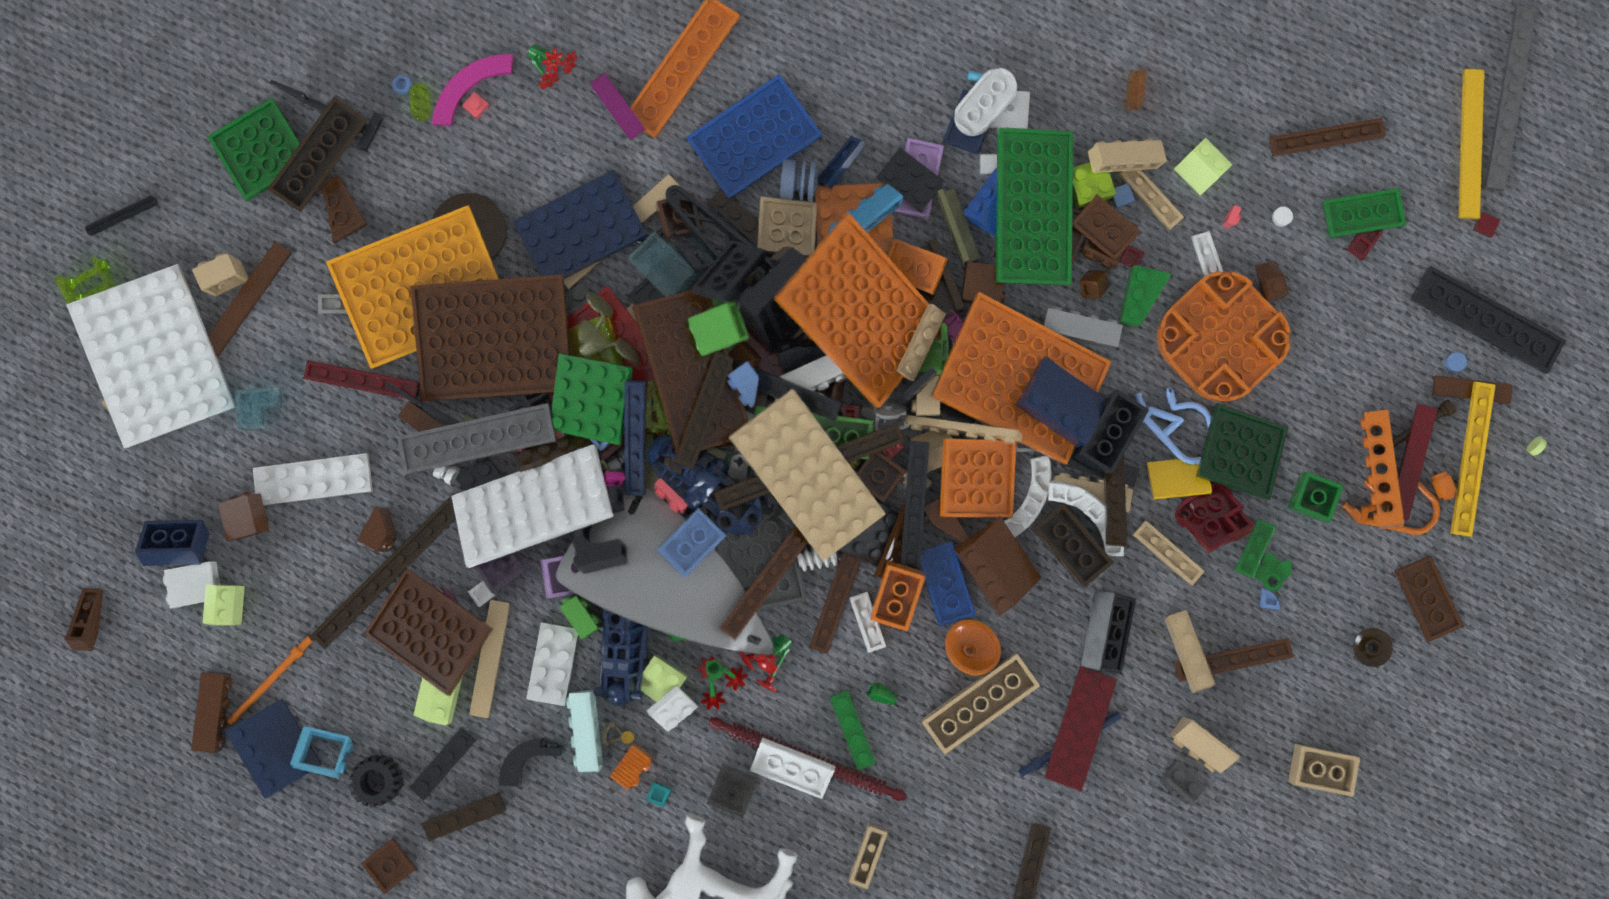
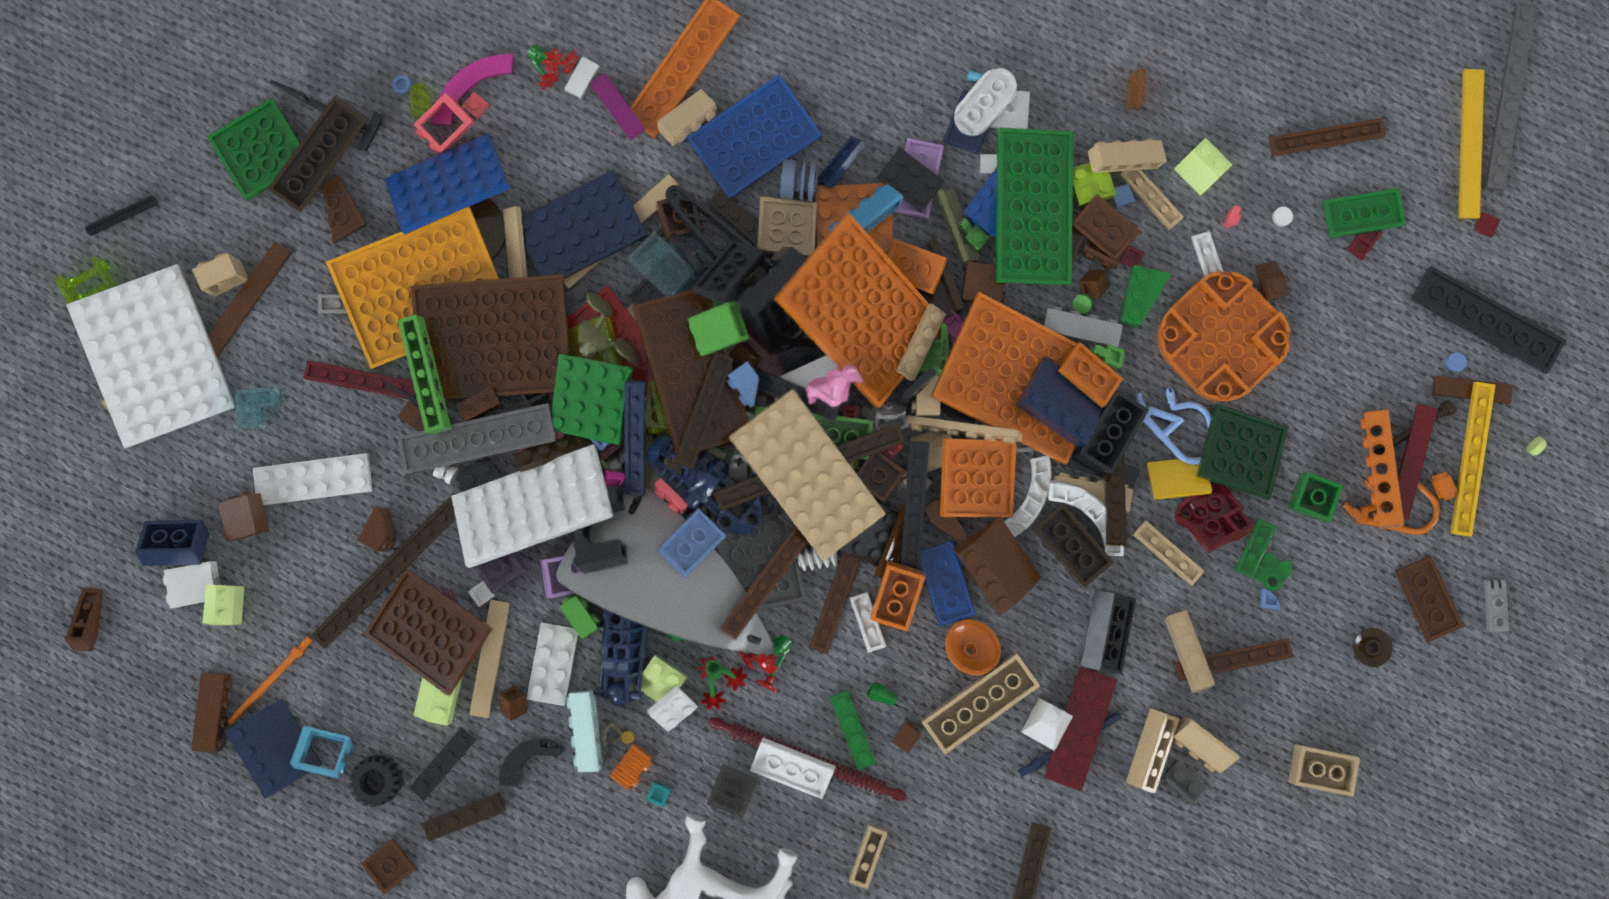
none -> blue plate [385,133,510,234]
none -> bright green brick [398,314,452,434]
none -> coral window [413,93,476,153]
none -> reddish brown bracket [457,387,502,421]
none -> reddish brown panel [499,685,527,721]
none -> tan tile [503,206,527,278]
none -> white tile [564,56,600,100]
none -> tan brick [658,89,716,146]
none -> bright pink piece [805,364,863,407]
none -> reddish brown brick [891,721,921,754]
none -> bright green plate [957,218,990,252]
none -> white slope [1021,698,1073,751]
none -> orange plate [1058,342,1123,408]
none -> bright green tile [1072,294,1093,314]
none -> bright green plate [1090,344,1125,370]
none -> tan brick [1126,708,1180,793]
none -> light grey hinge [1484,579,1509,632]

